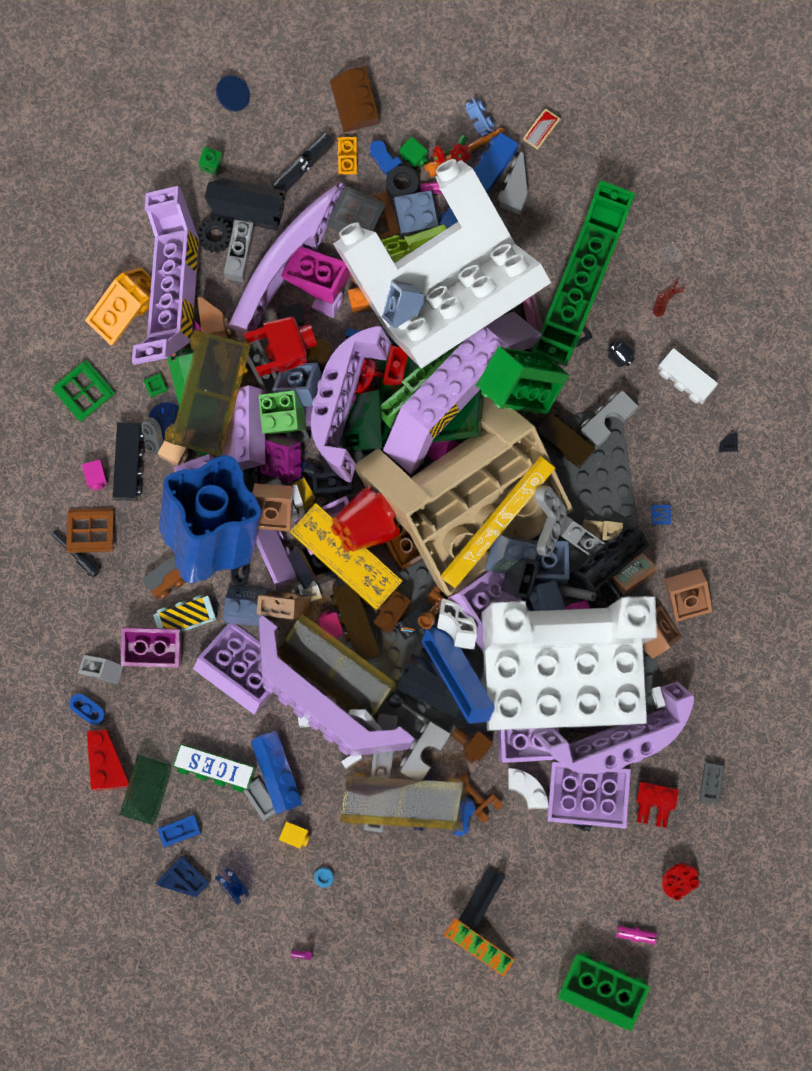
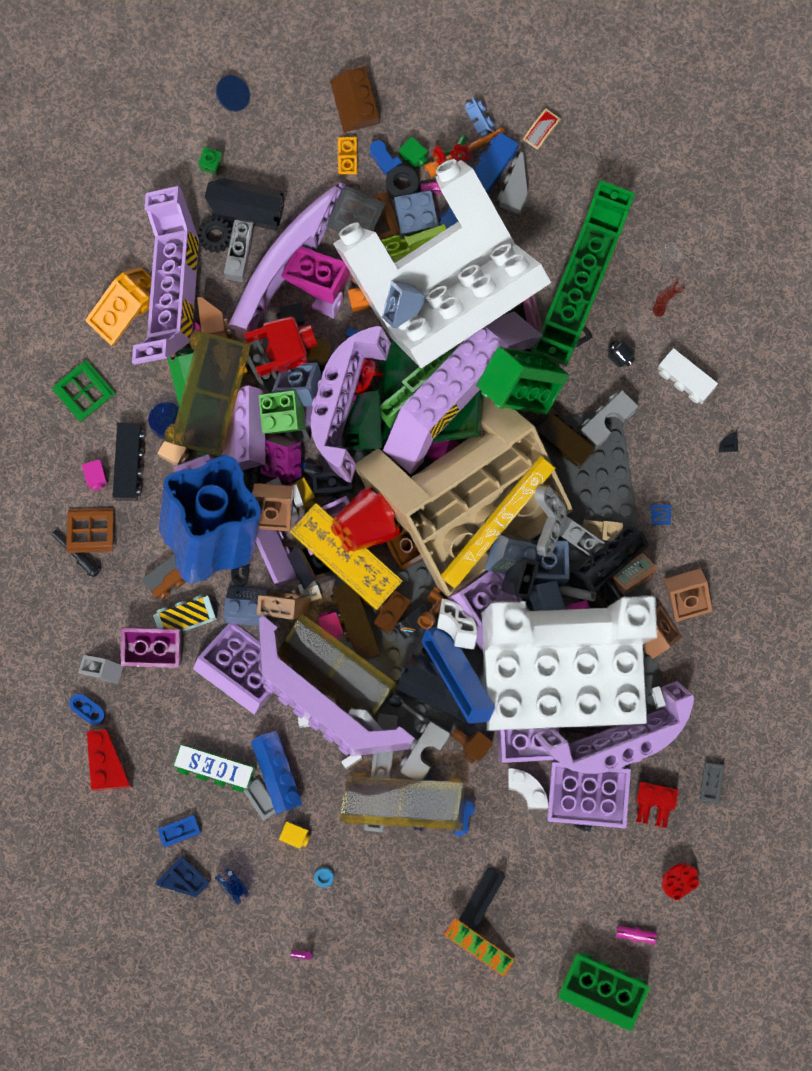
clear green piece [119,755,171,825] -> none
dark grey plate [141,417,164,453] -> none
green tile [143,373,168,398] -> none
black piece [271,132,335,193] -> none
red slope [383,345,408,385] -> none
dark orange bar [454,772,504,824] -> none

